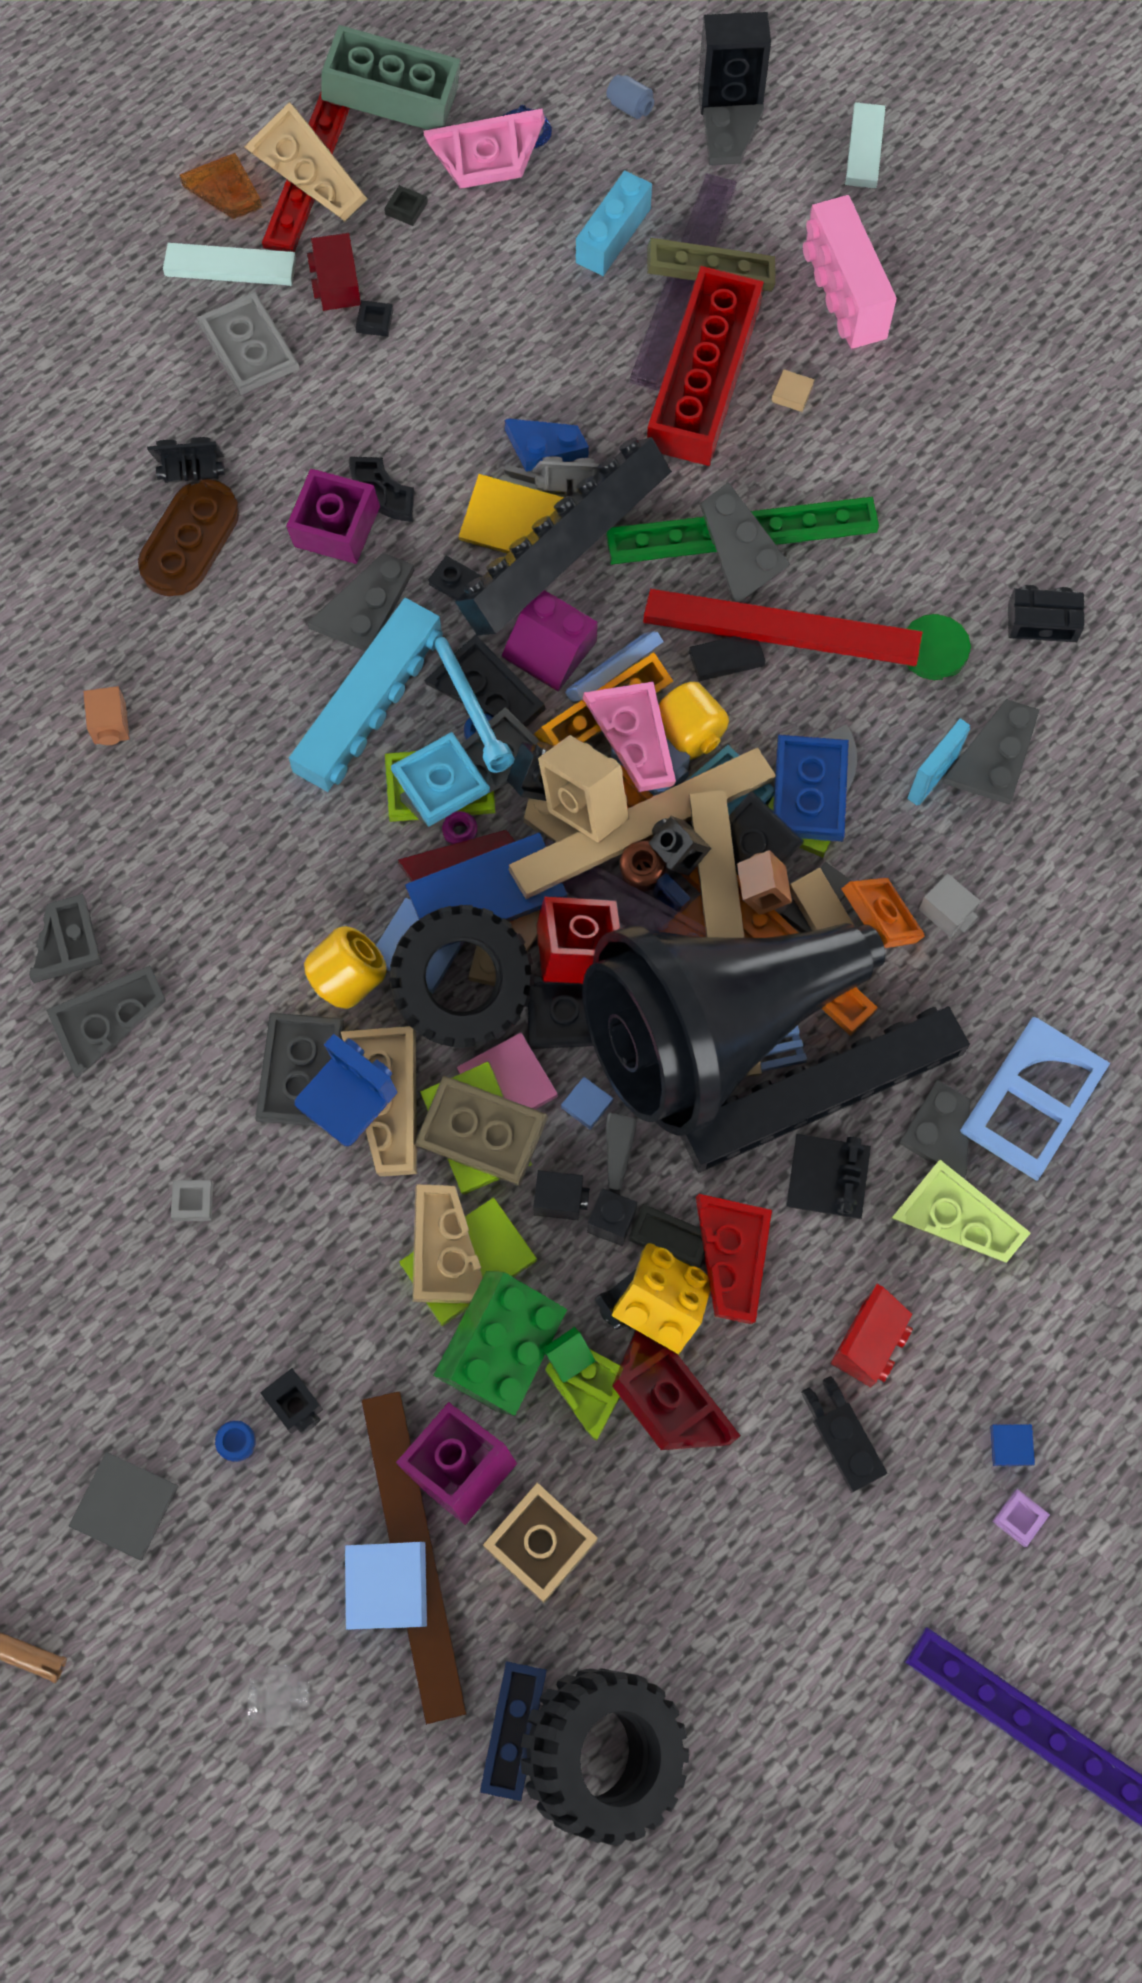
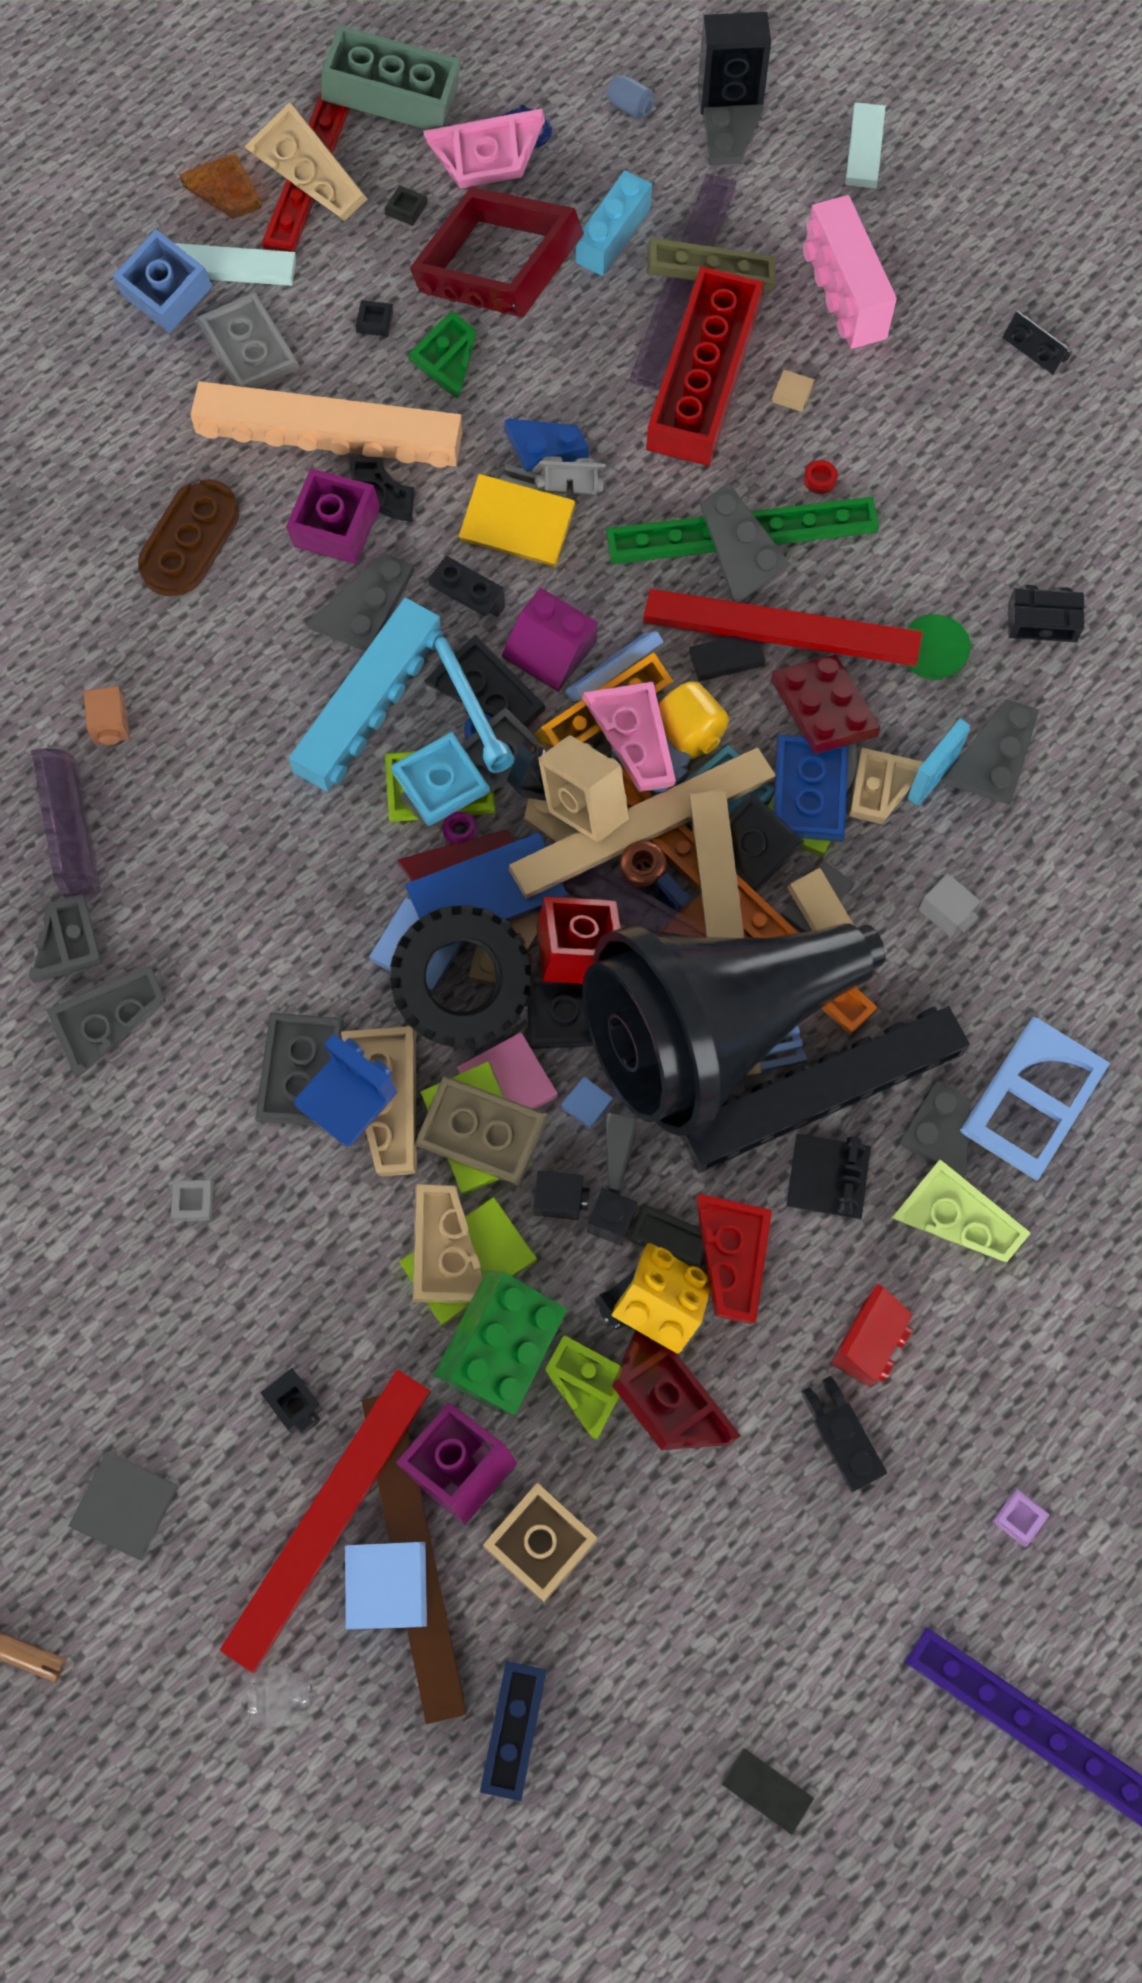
black hinge [147,437,225,483] -> none
blue tile [215,1421,256,1462] -> none
yellow head [304,926,387,1009] -> none
dark red brick [307,233,361,311] -> none
black brick [455,437,672,636] -> none
black tyre [521,1668,689,1845] -> none
green tile [542,1327,596,1383] -> none
black brick [649,816,712,876] -> none
nougat brick [737,850,792,915] -> none
orange tile [841,878,925,948] -> none
blue tile [990,1424,1035,1466] -> none
none -> clear purple brick [31,748,102,899]
none -> medium blue brick [112,229,212,334]
none -> light nougat brick [190,381,463,468]
none -> red tile [219,1369,432,1673]
none -> green wing [408,311,477,399]
none -> dark red window [409,187,584,318]
none -> pearl dark grey tile [721,1748,814,1835]
none -> dark red plate [771,654,880,754]
none -> red tile [804,460,838,494]
none -> tan wing [848,748,924,824]
none -> black hinge [1002,310,1072,375]

